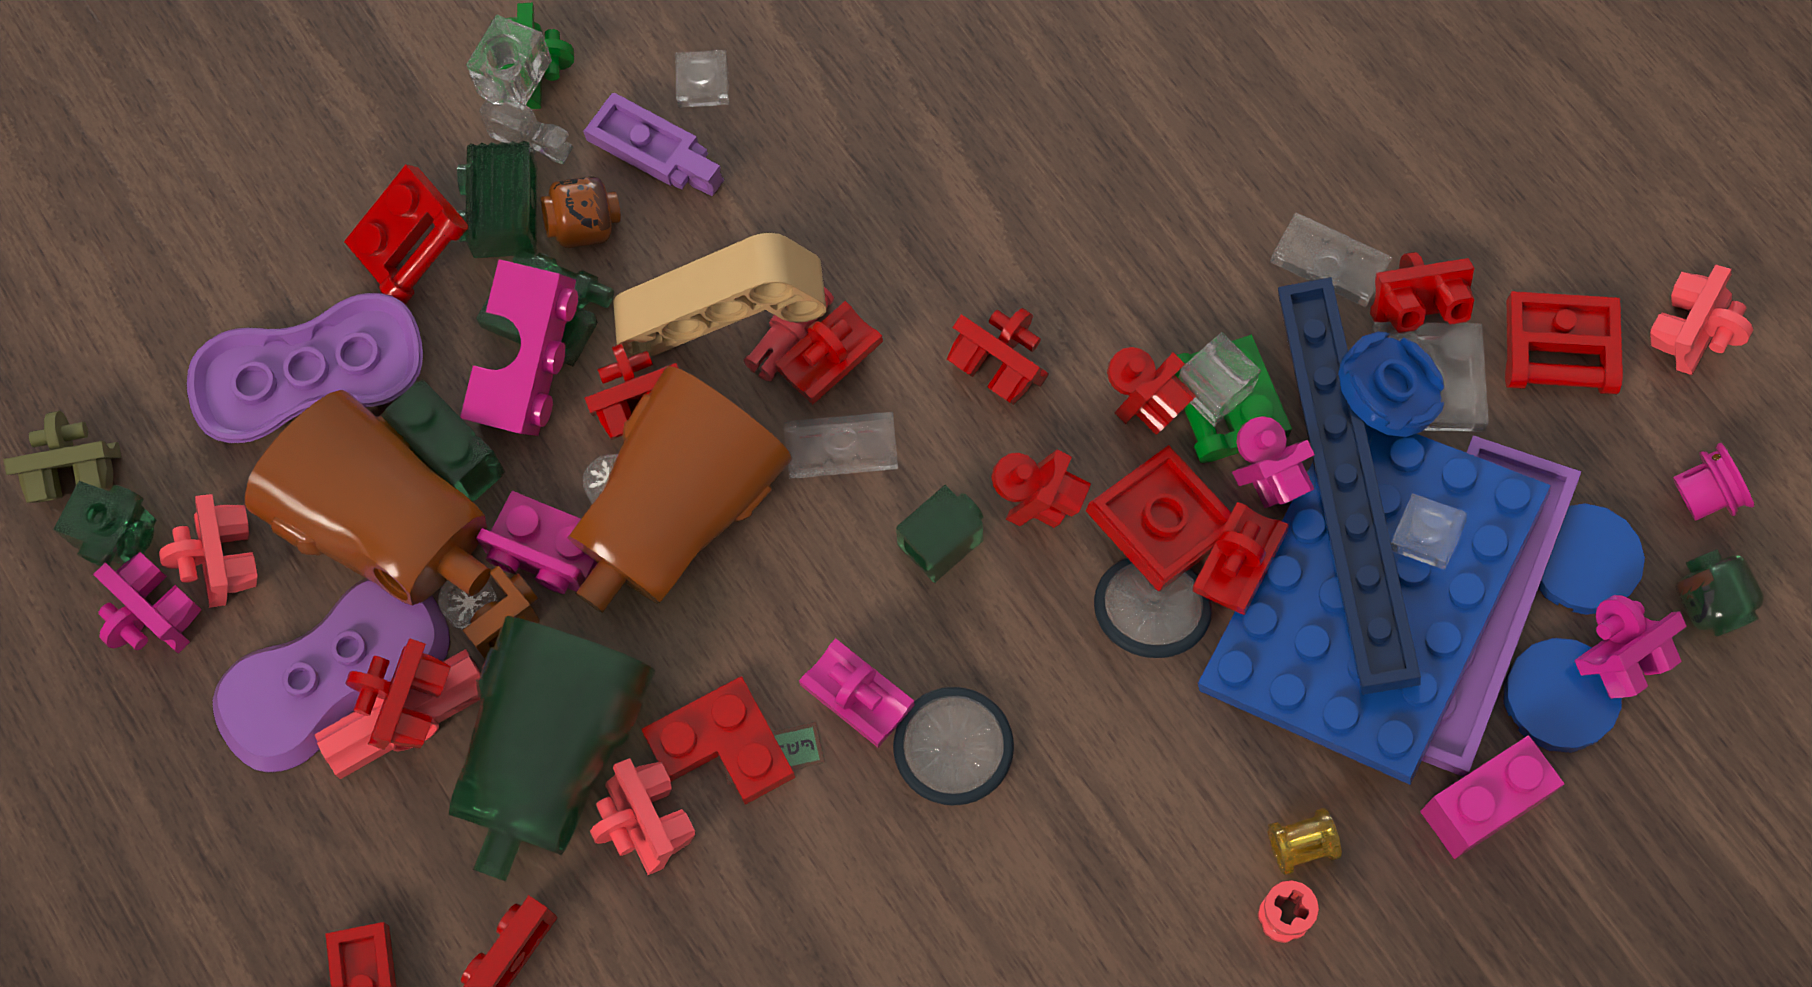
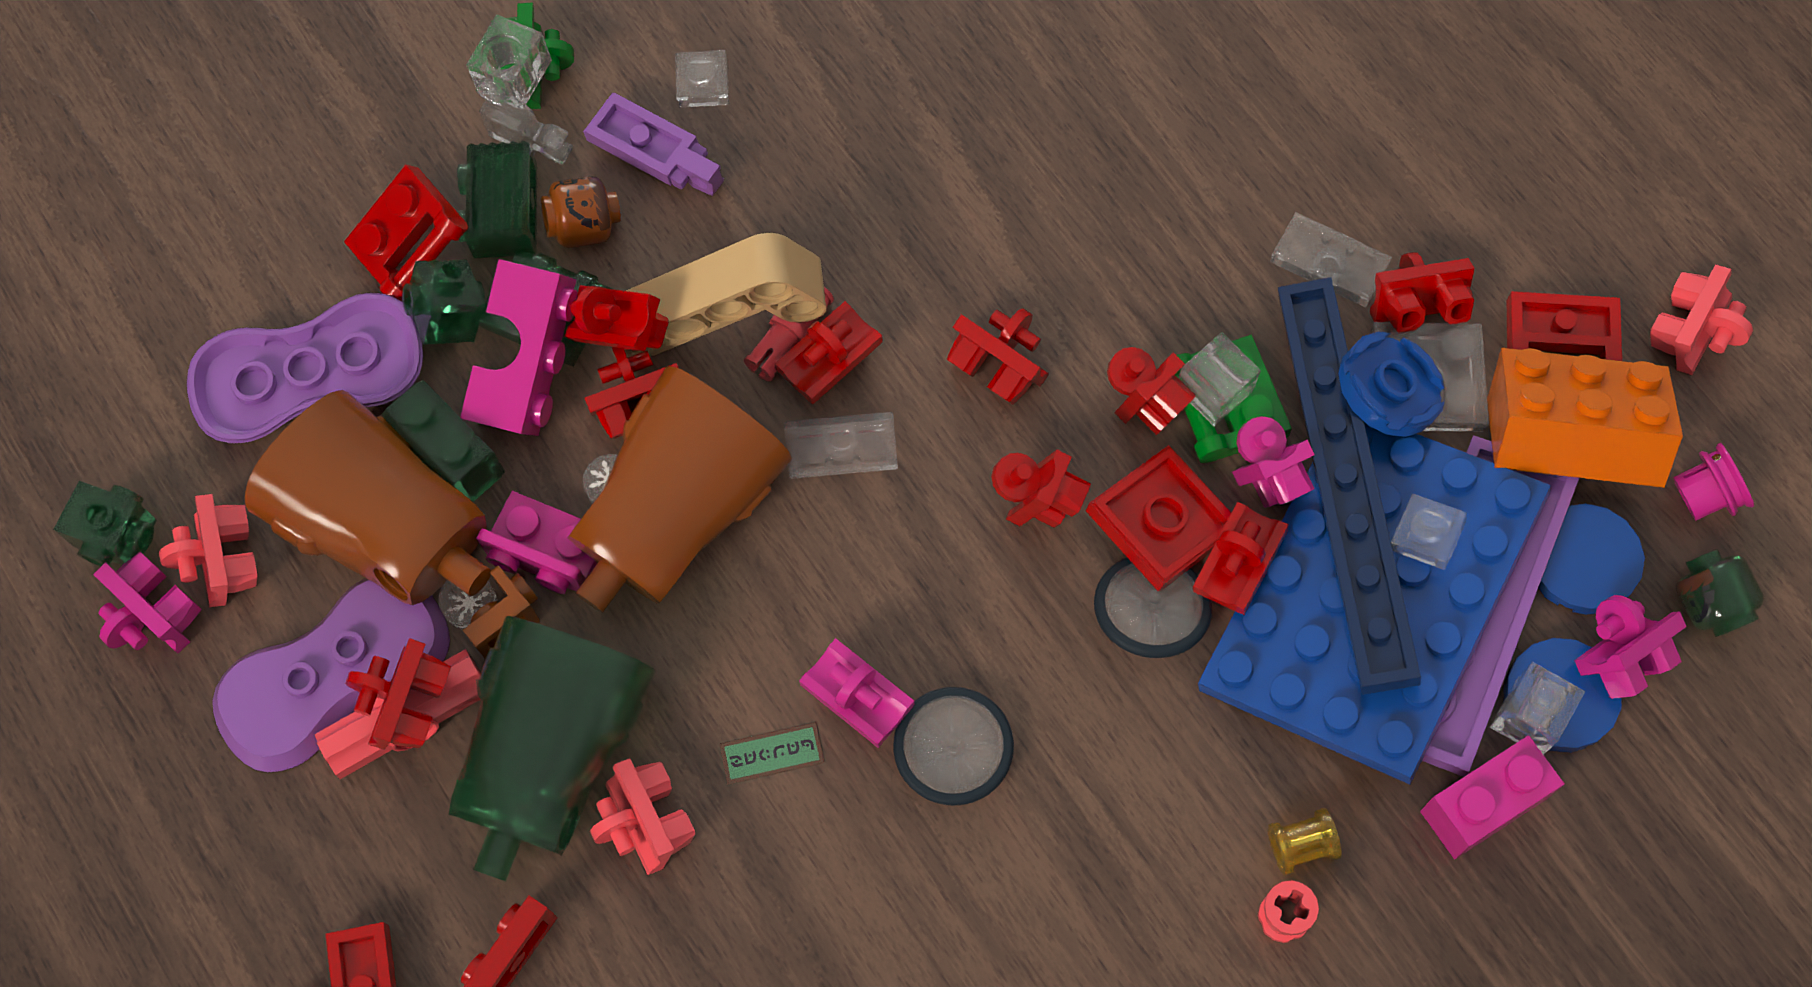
olive hips [3,410,122,503] -> none
red plate [641,676,795,805] -> none
clear green brick [896,485,984,583] -> none
none -> clear green brick [402,259,485,345]
none -> red hips [565,285,669,352]
none -> orange brick [1487,348,1683,488]
none -> clear brick [1490,662,1585,755]

